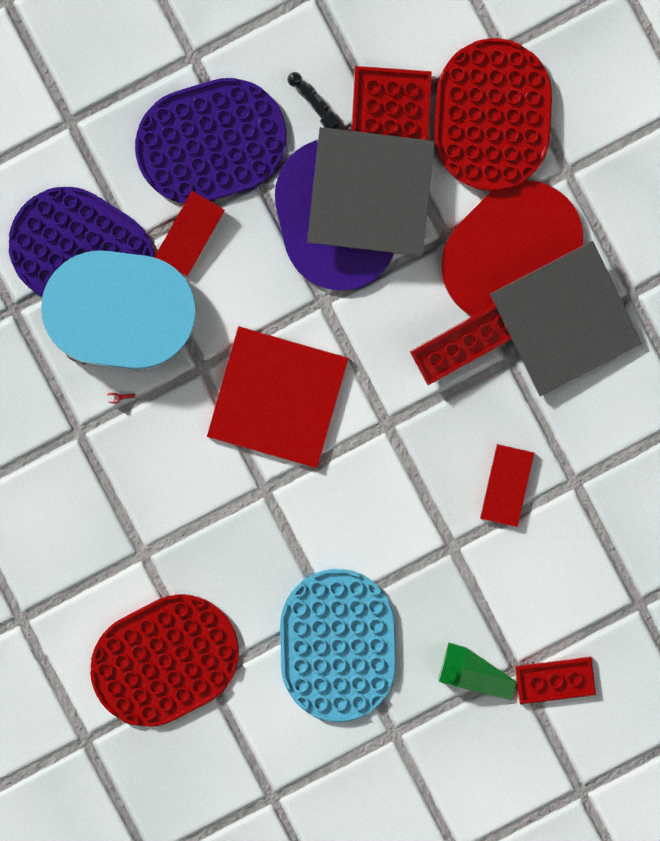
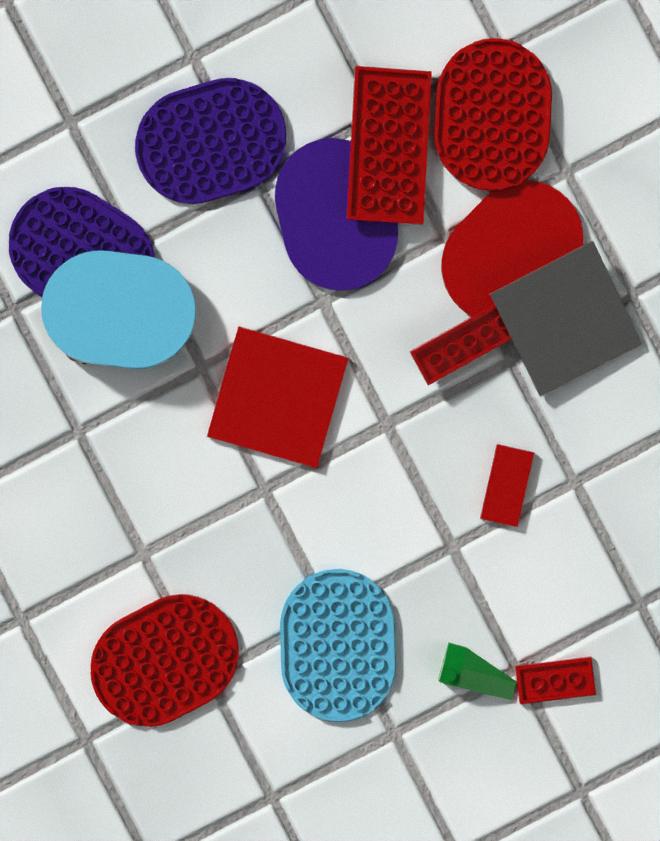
red hand [107,392,135,404] -> none
red tile [154,191,225,277] -> none
black plate [287,72,340,129] -> none
dark grey tile [307,127,435,257] -> none

